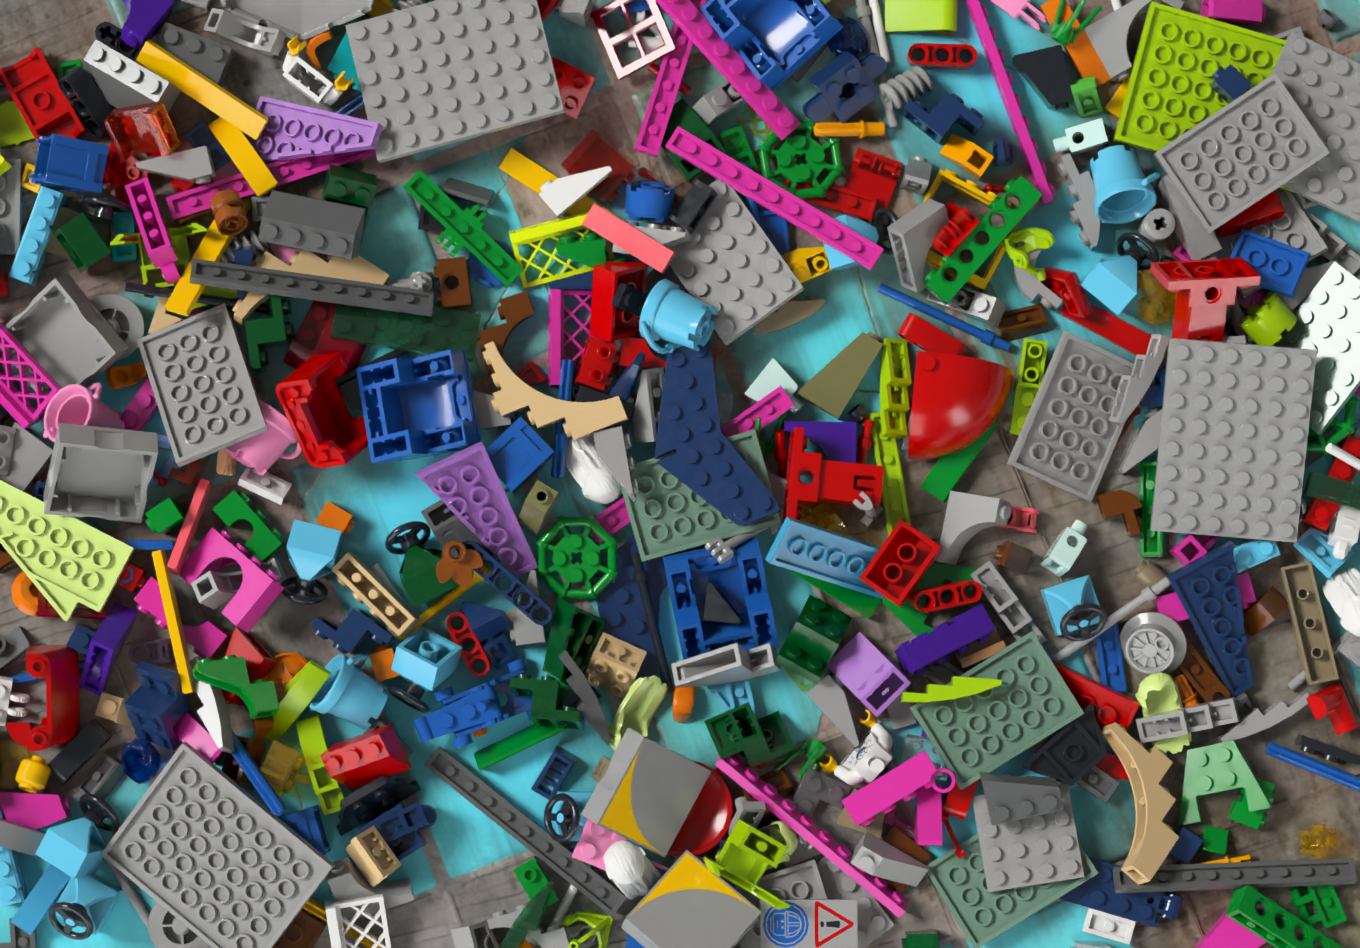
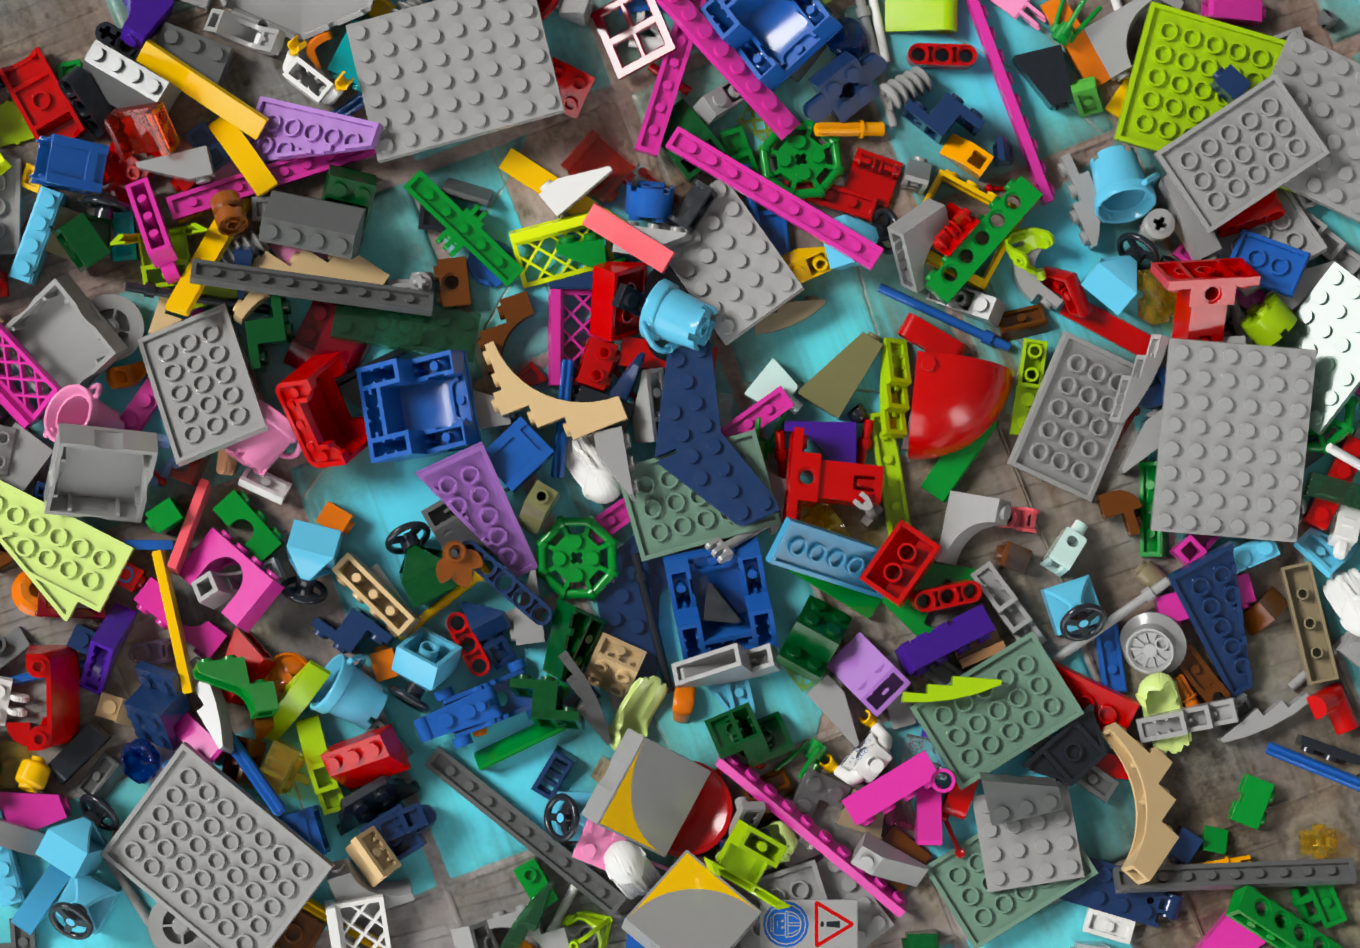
light aqua torso [1053,118,1109,155] -> none
wing [1179,740,1273,826] -> none

